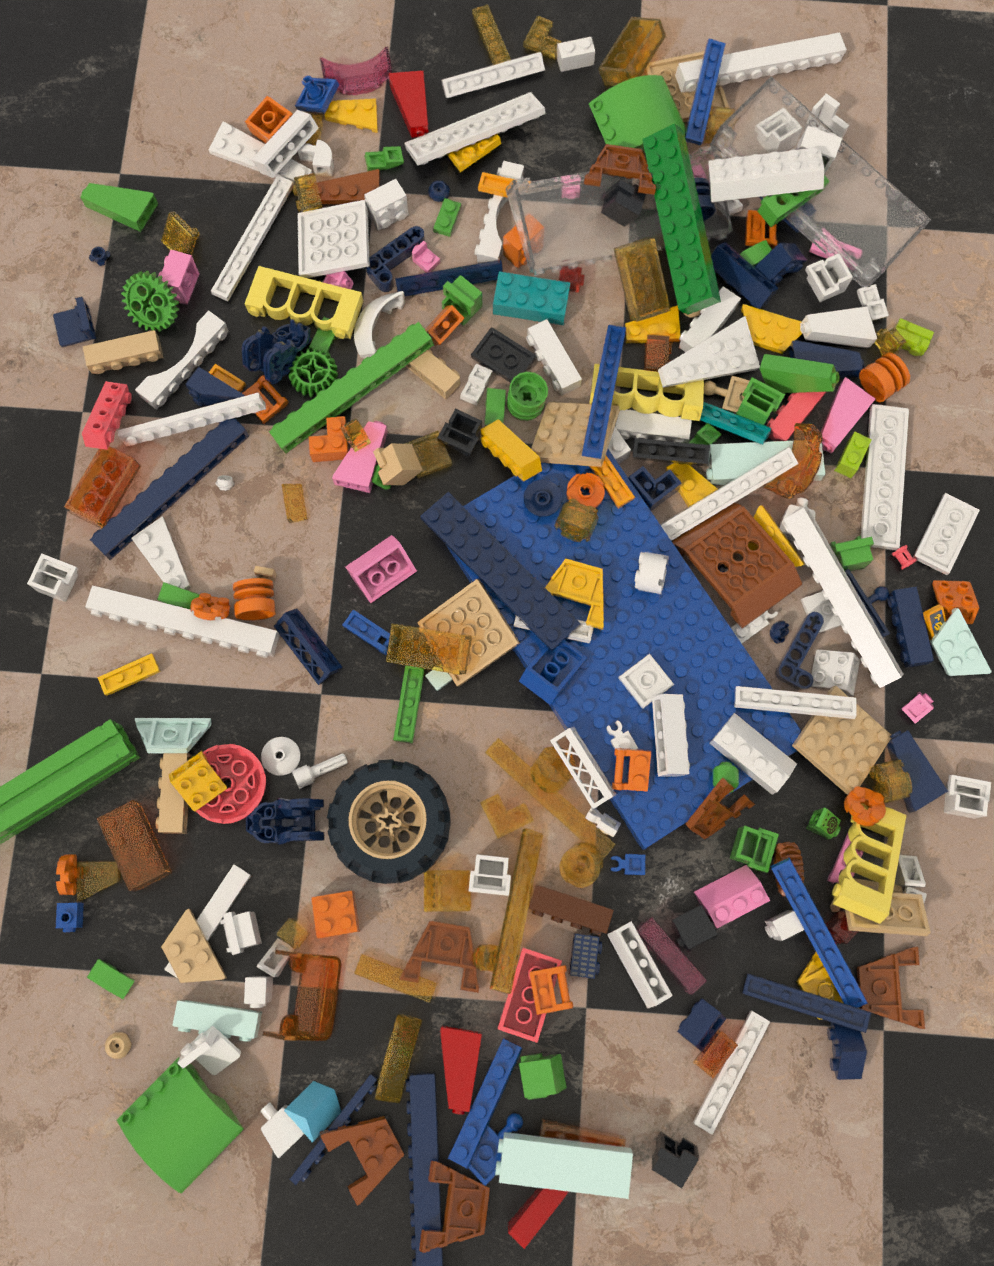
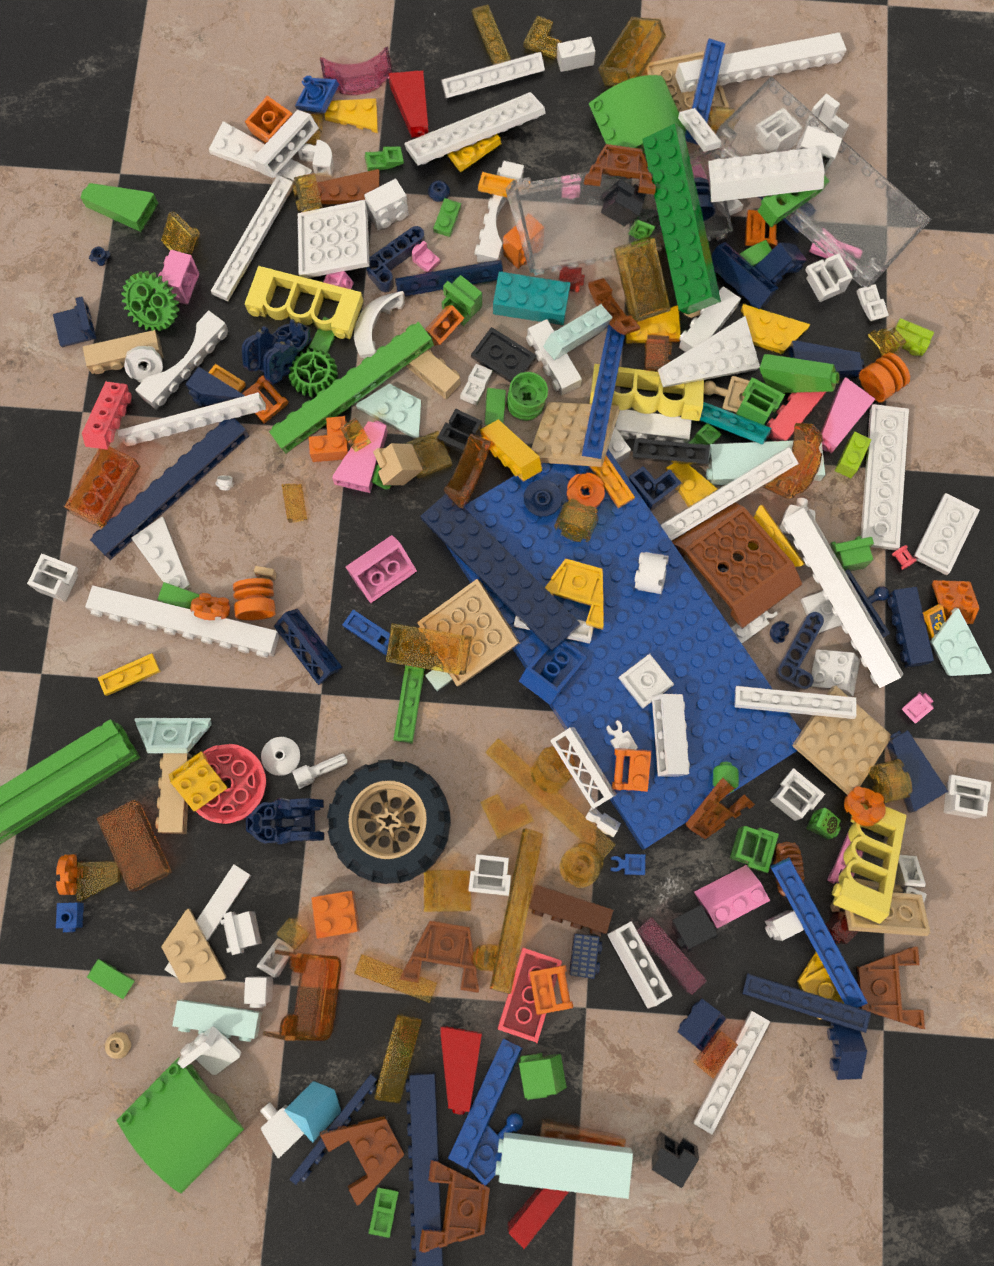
white slope [710,713,797,794] -> none
white slope [800,307,877,348] -> none
none -> white plate [124,346,163,383]
none -> light aqua wing [356,384,421,440]
none -> bright green slope [369,1188,398,1238]
none -> clear orange windscreen [444,434,491,509]
none -> light aqua brick [543,304,613,360]
none -> dark orange slope [588,278,640,335]
none -> bright green slope [628,220,655,240]
none -> white plate [678,108,721,152]
none -> white plate [770,768,825,821]

